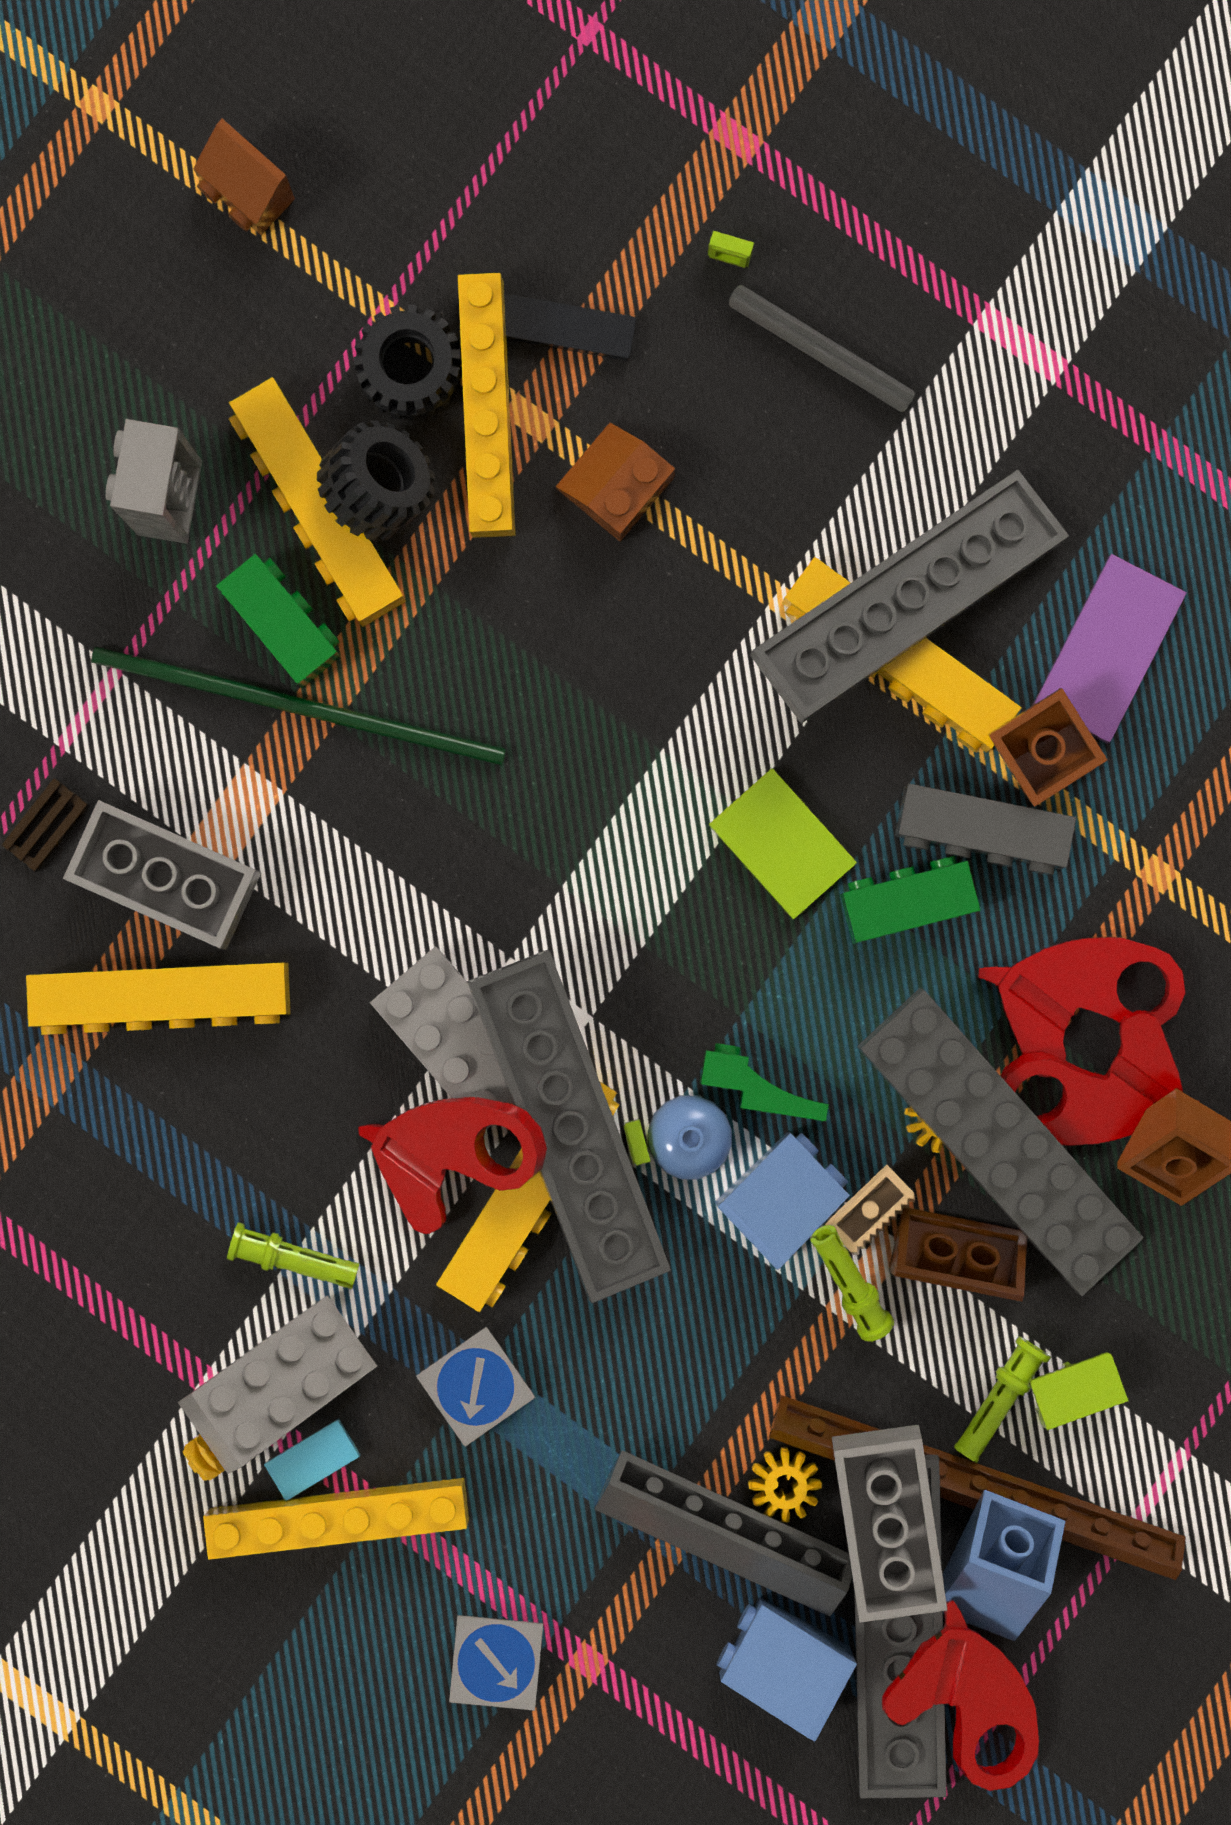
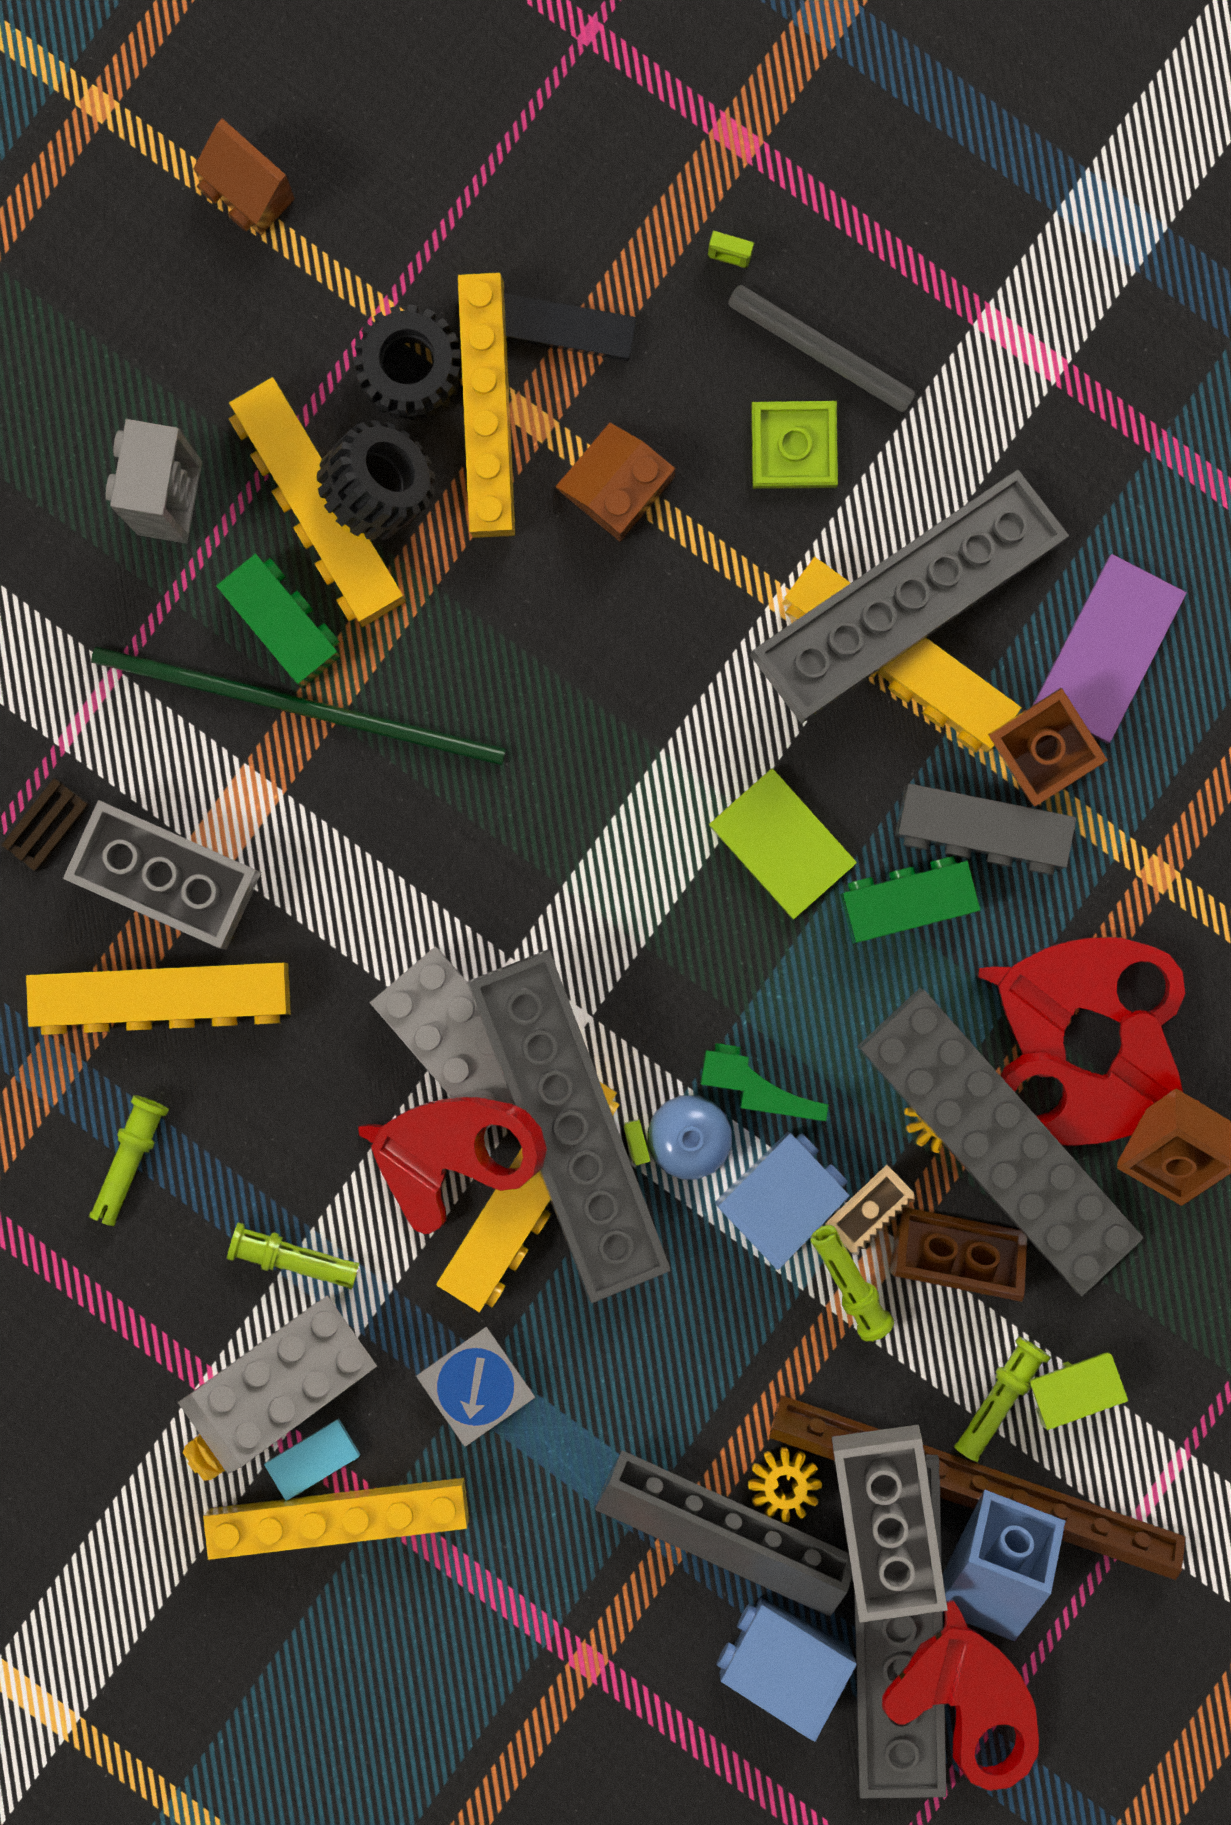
piece [449,1615,543,1711] -> none
none -> lime pin [89,1095,169,1226]
none -> lime tile [751,401,838,489]

